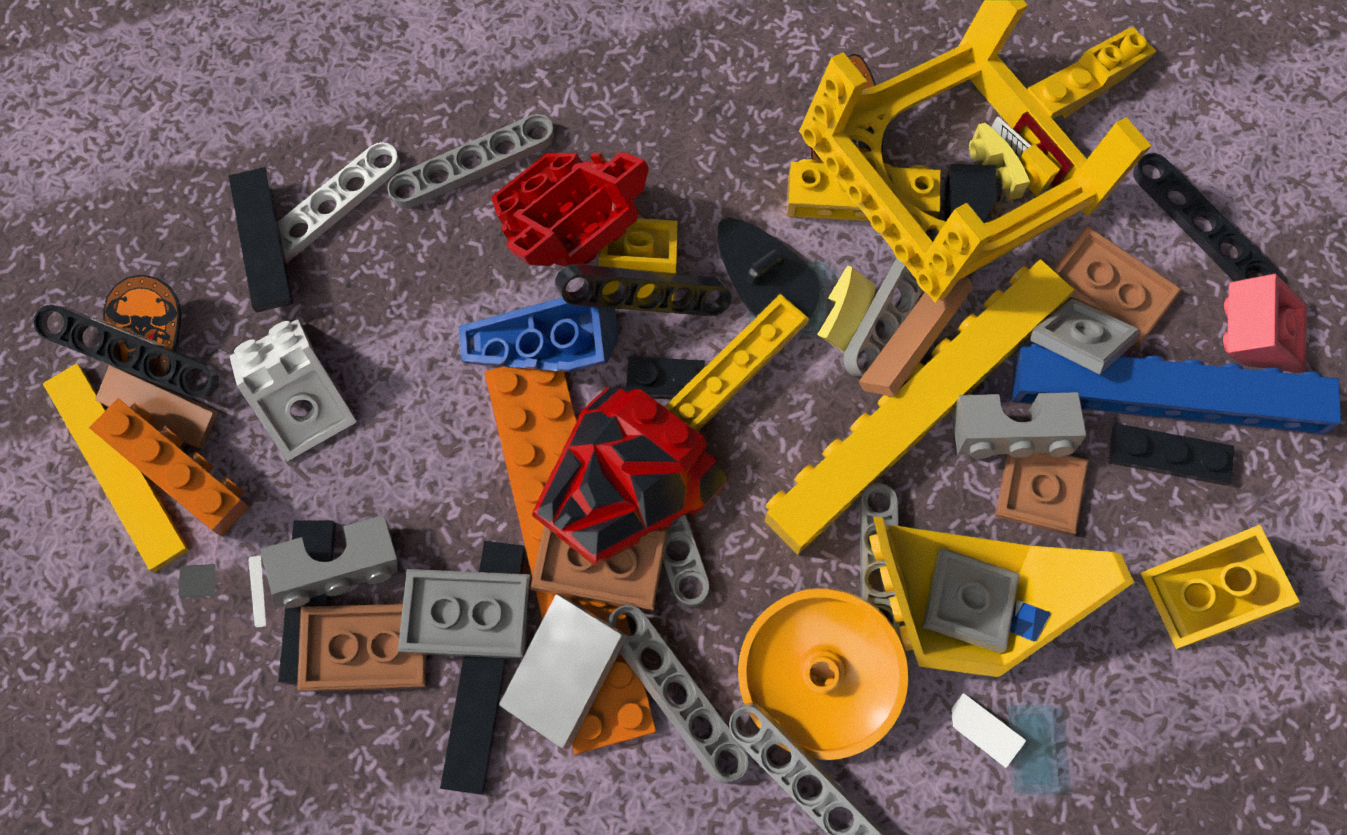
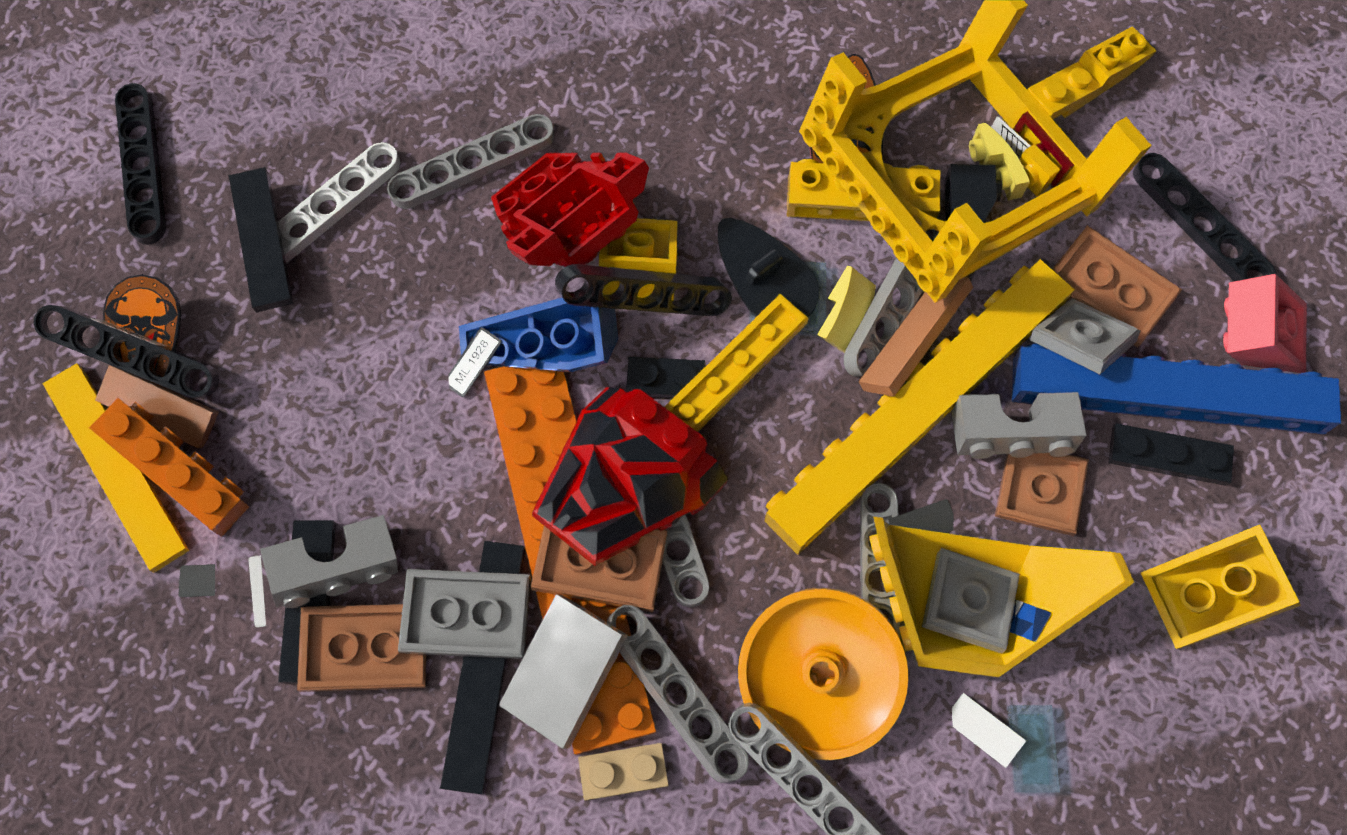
white bracket [230,319,357,461] -> none
none -> black beam [115,83,166,245]
none -> white sticker [448,327,501,397]
none -> tan plate [578,743,668,801]
none -> dark grey sticker [889,499,954,533]

